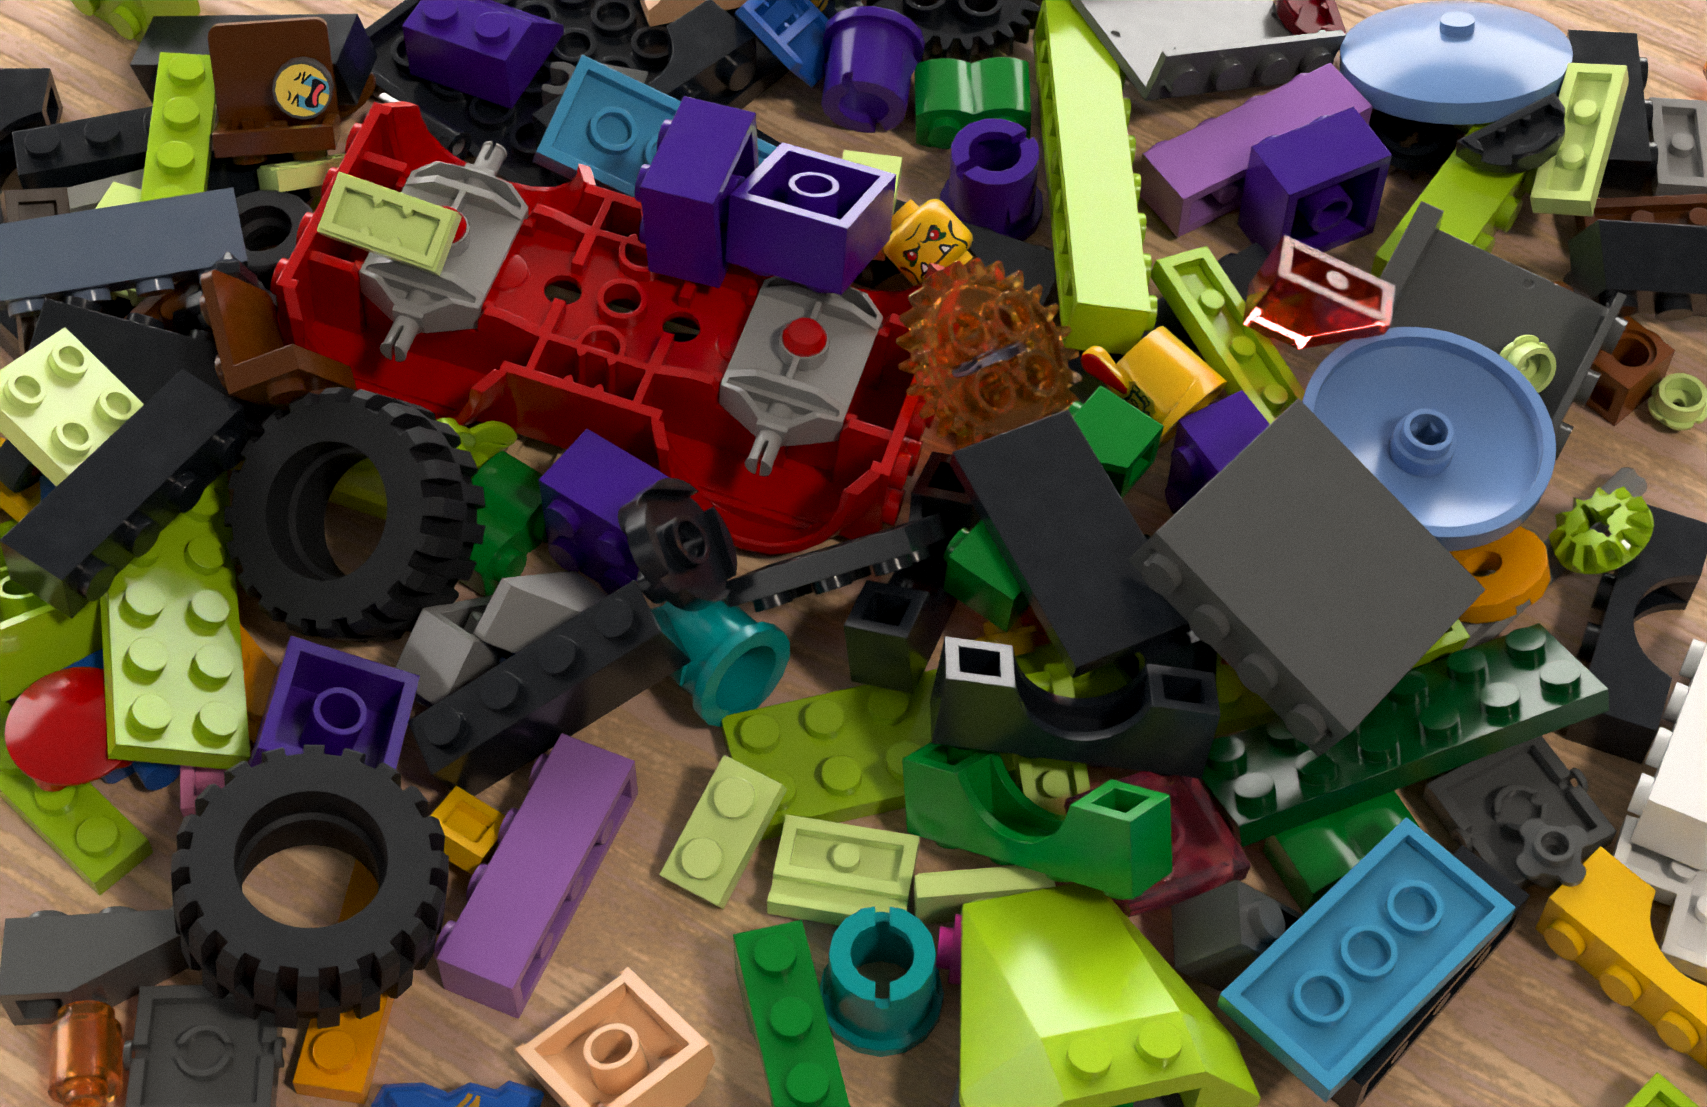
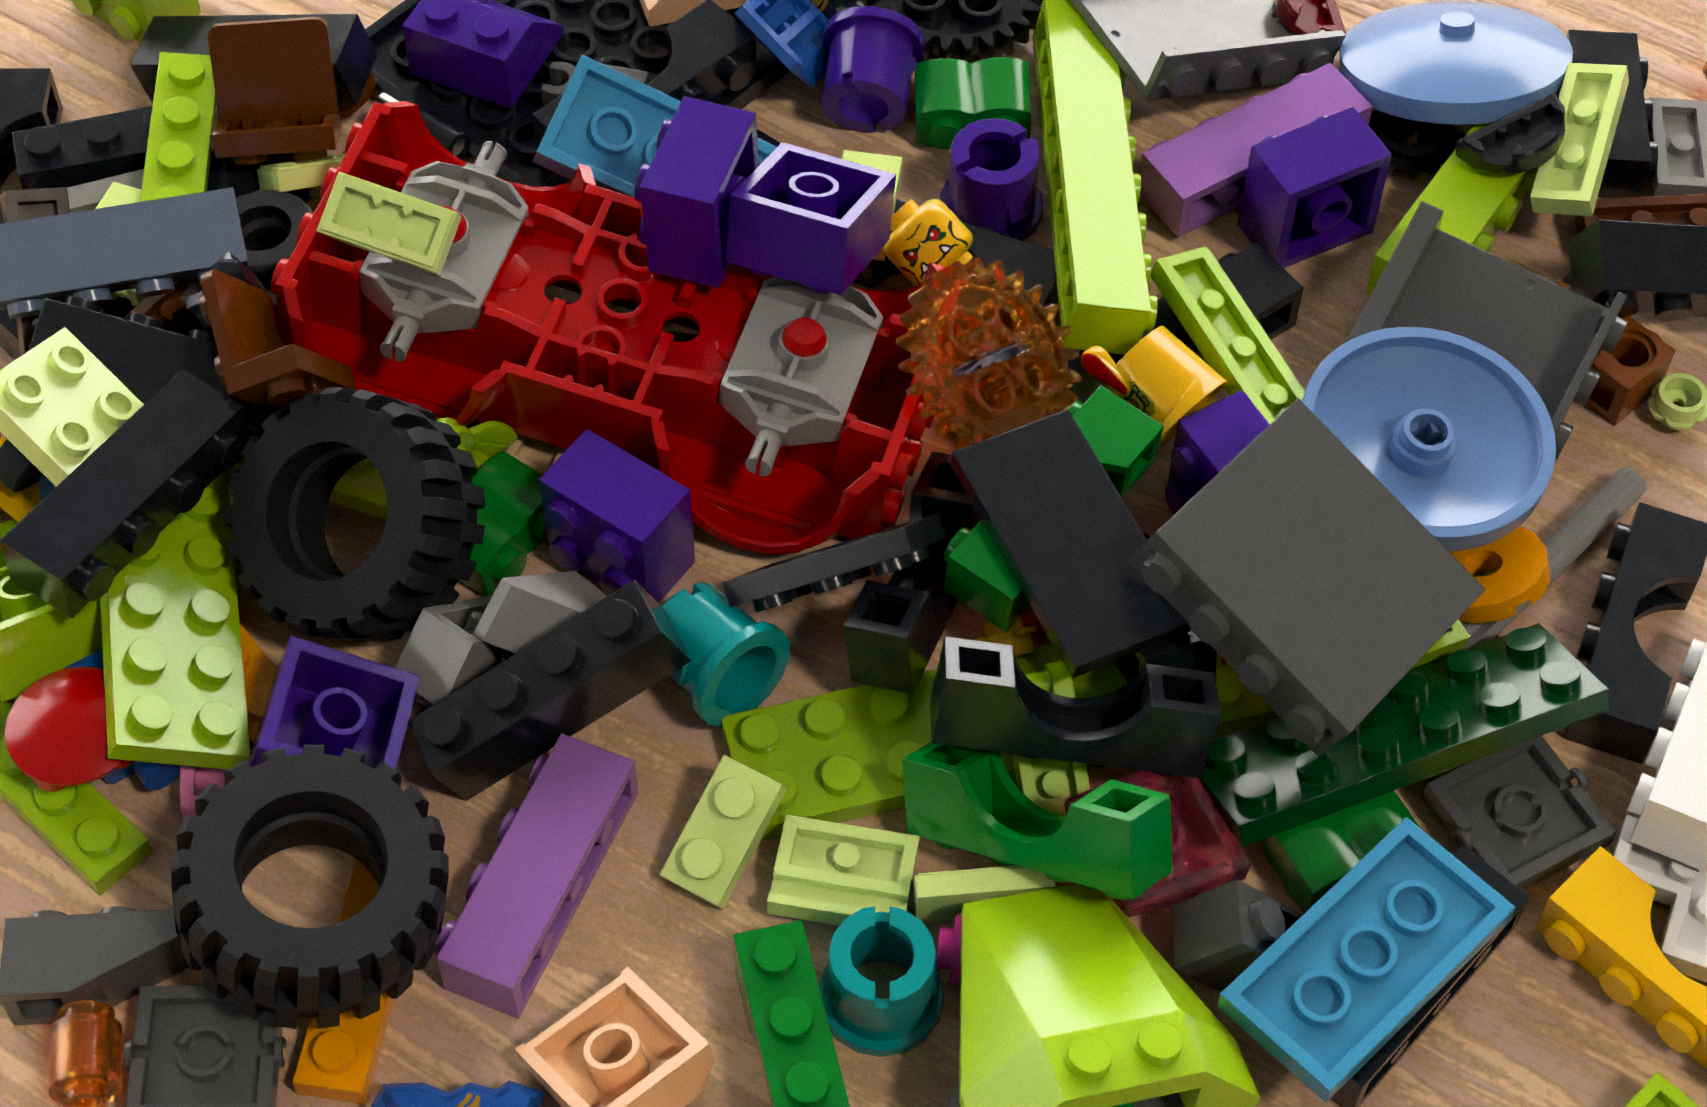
tile [272,56,334,120] -> none
yellow plate [430,785,505,875] -> none
black plate [618,478,738,612] -> none
clear red slope [1243,235,1395,350] -> none
yellowish green plate [1500,335,1556,393] -> none
dark grey plate [1516,818,1589,888] -> none
lime gear [1548,486,1654,574] -> none

